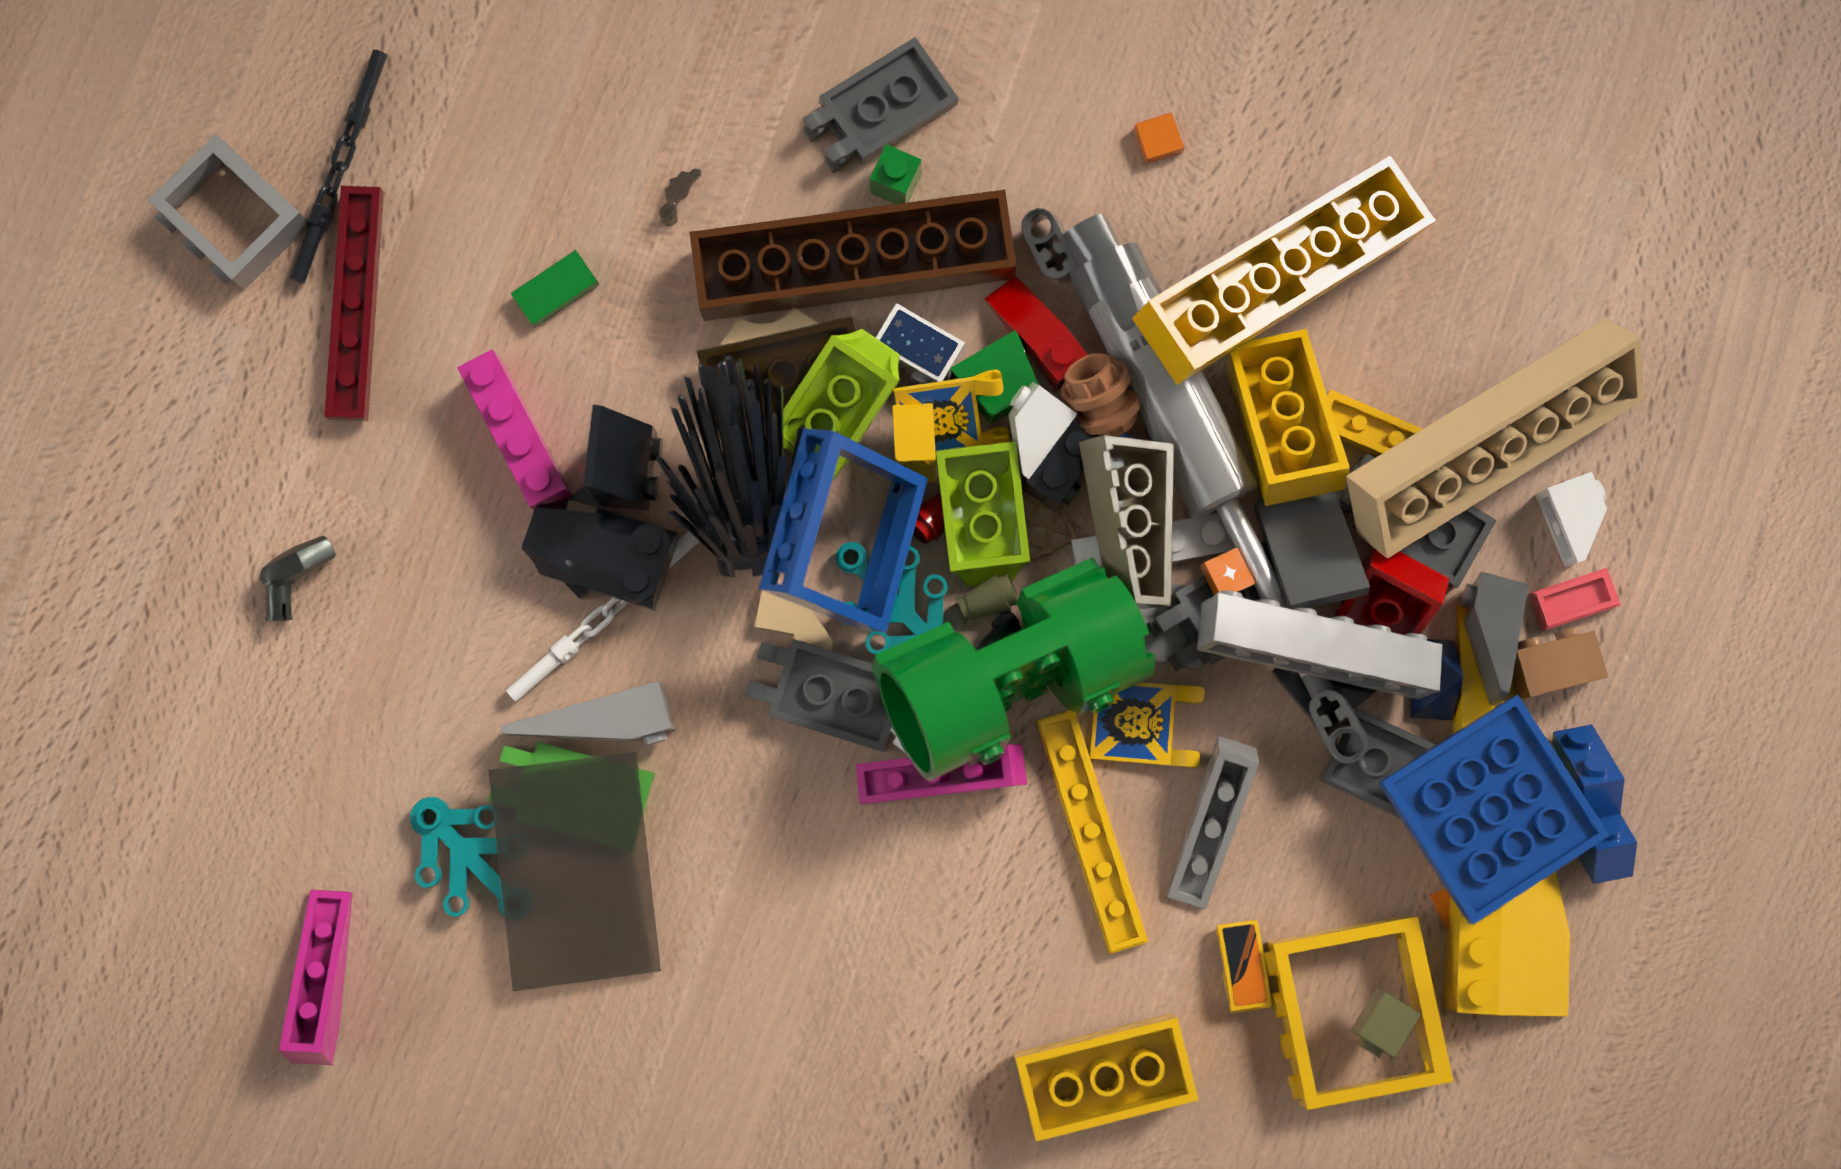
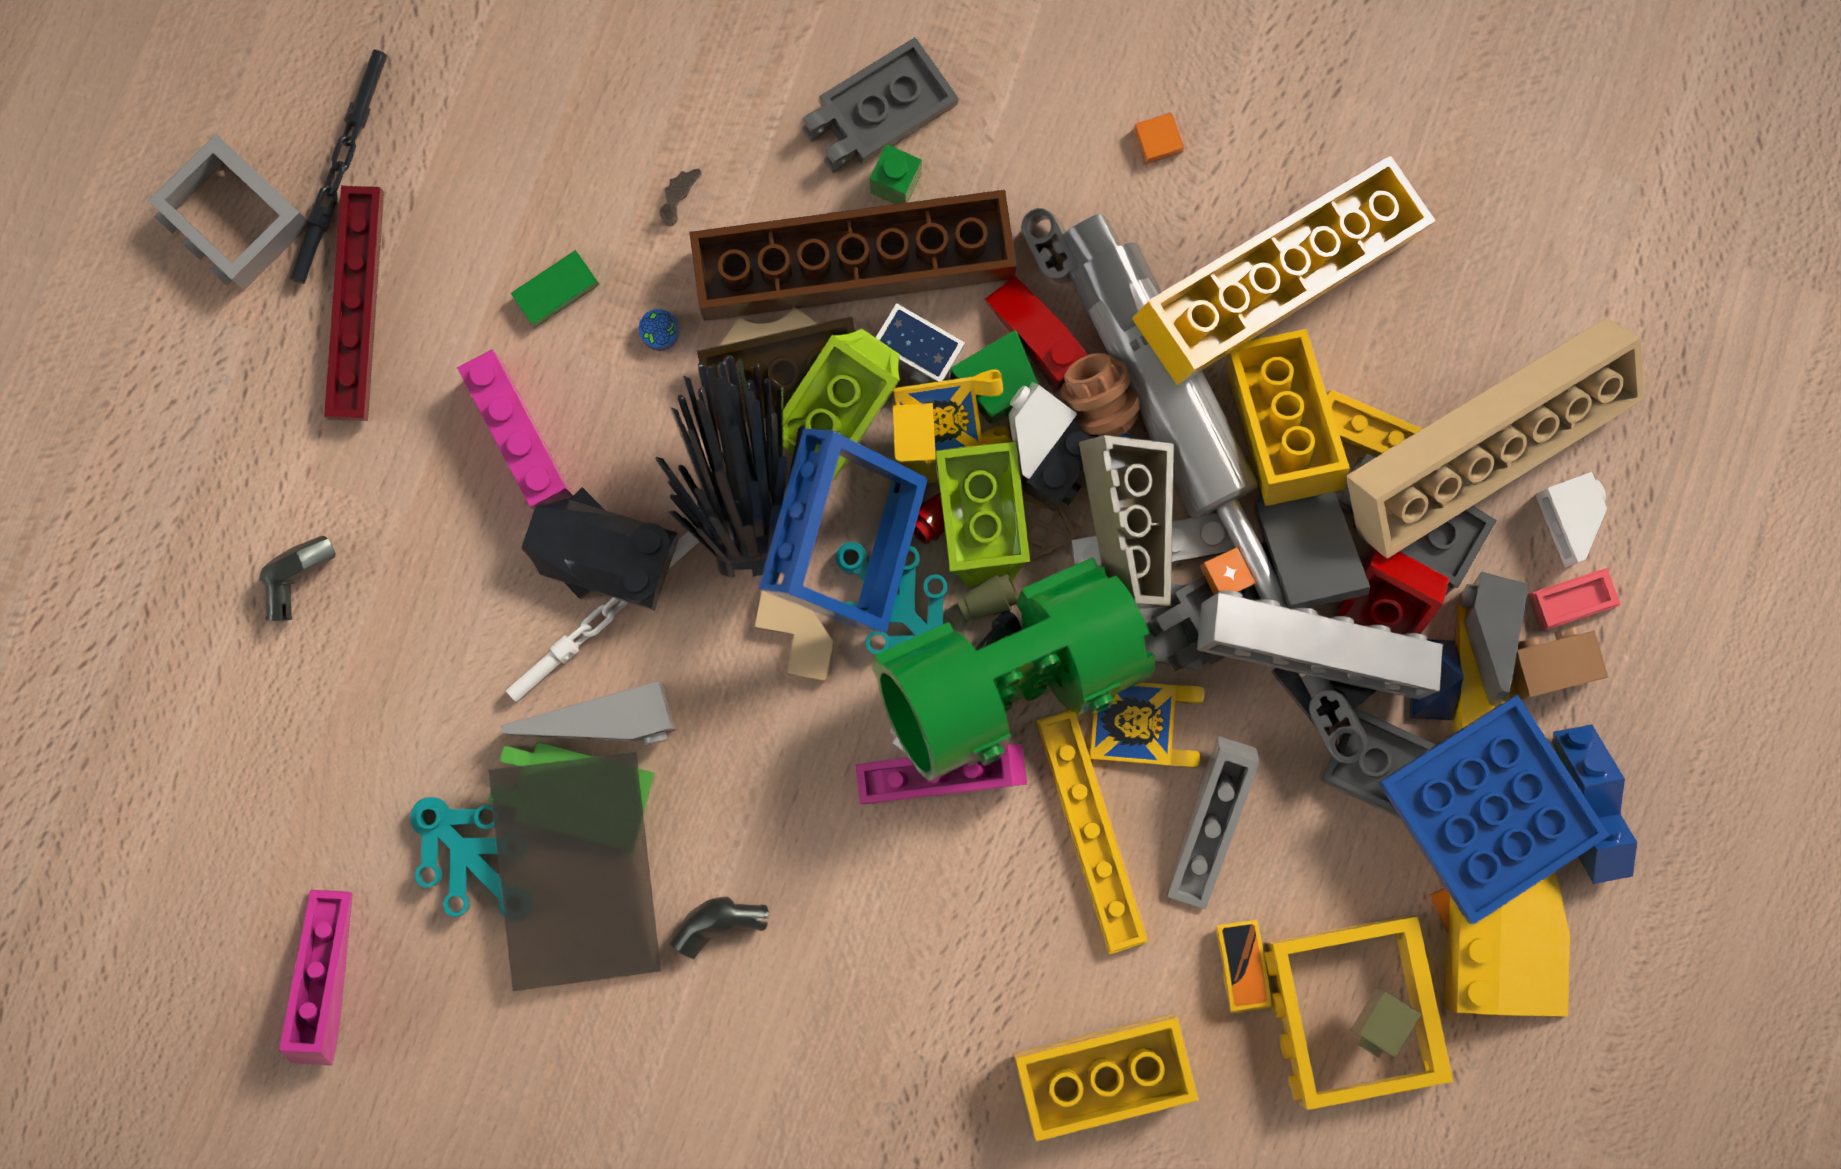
black slope [583,405,663,511] -> none
dark grey tile [745,639,892,752] -> none
none -> tile [638,309,679,351]
none -> pearl dark grey arm [669,896,769,959]

